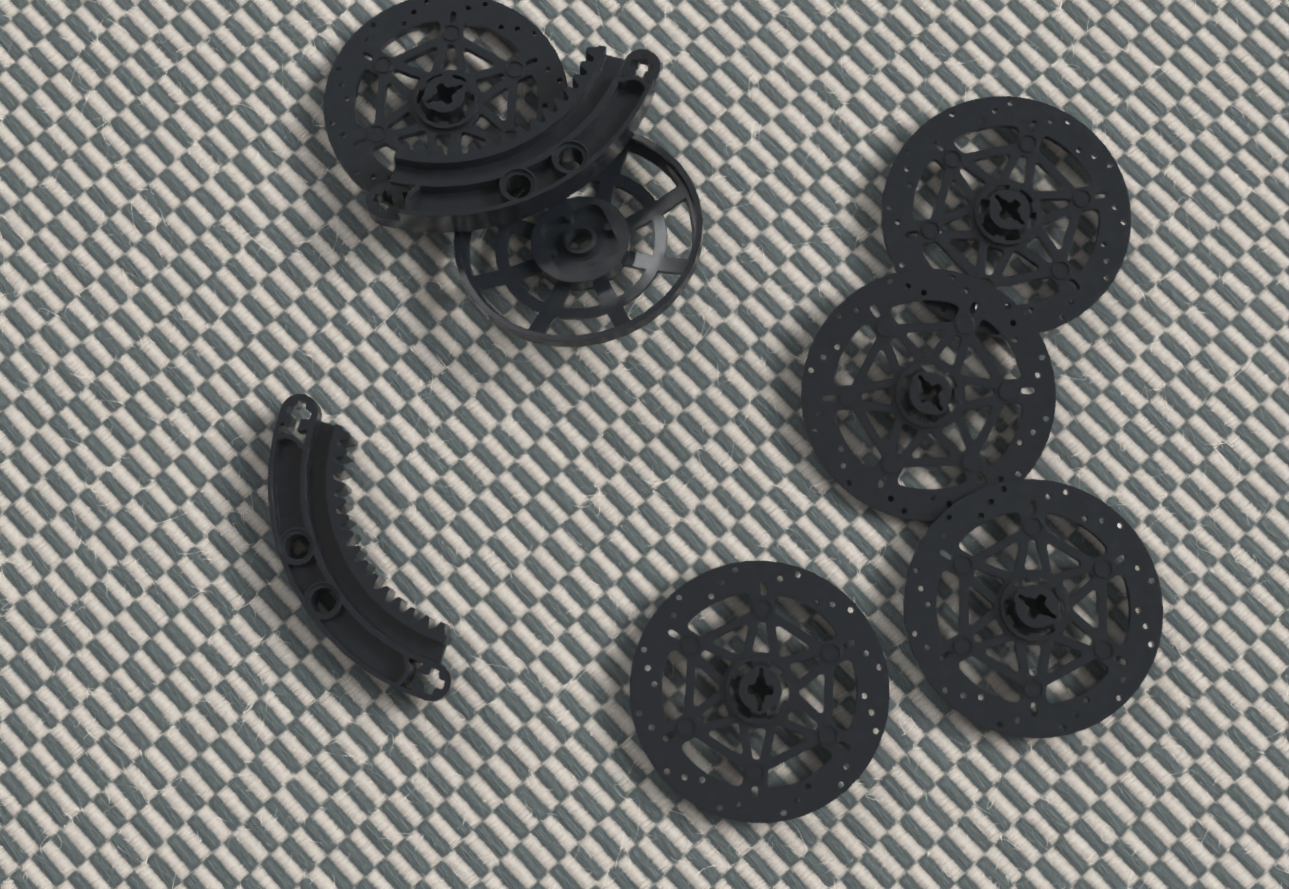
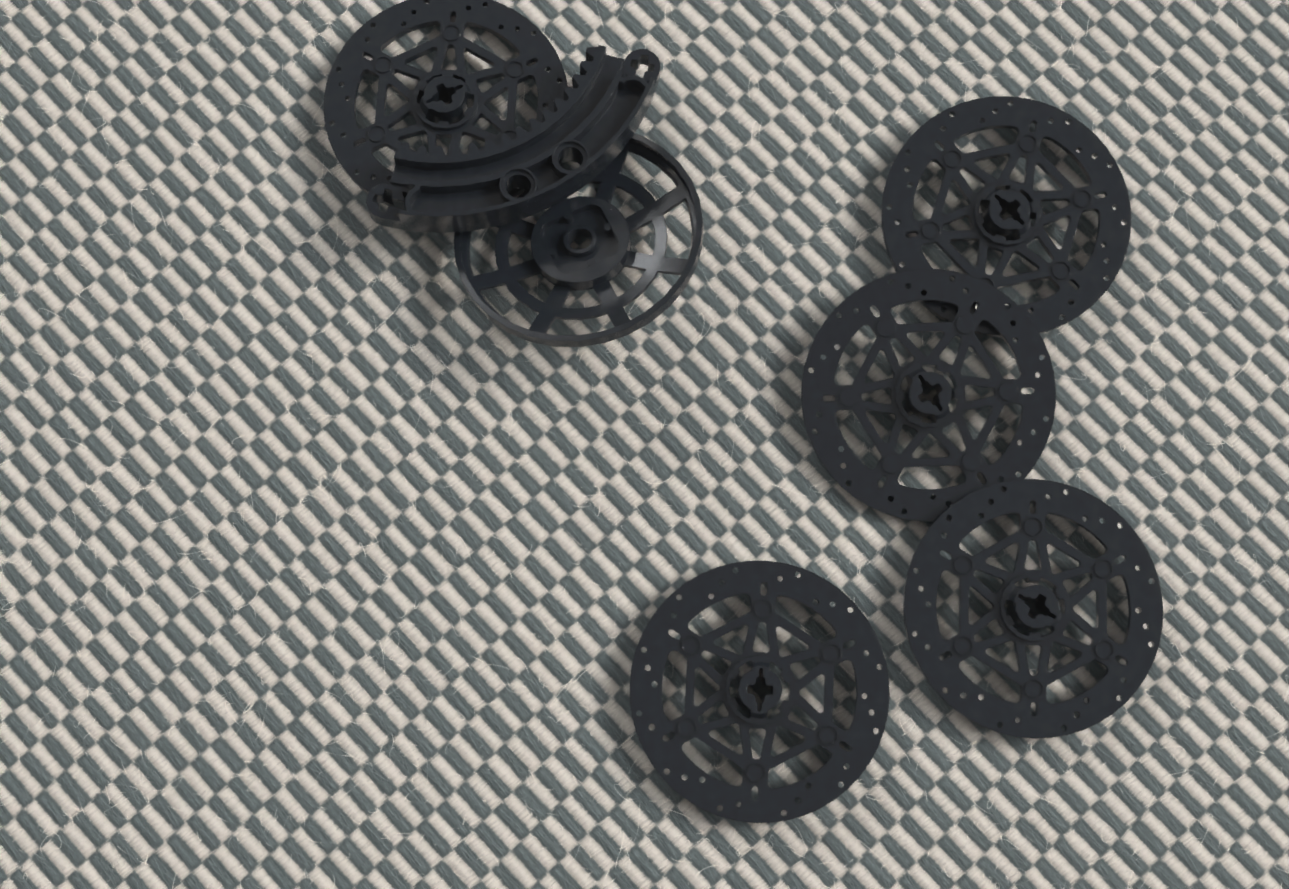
black gear [268,394,454,702] -> none

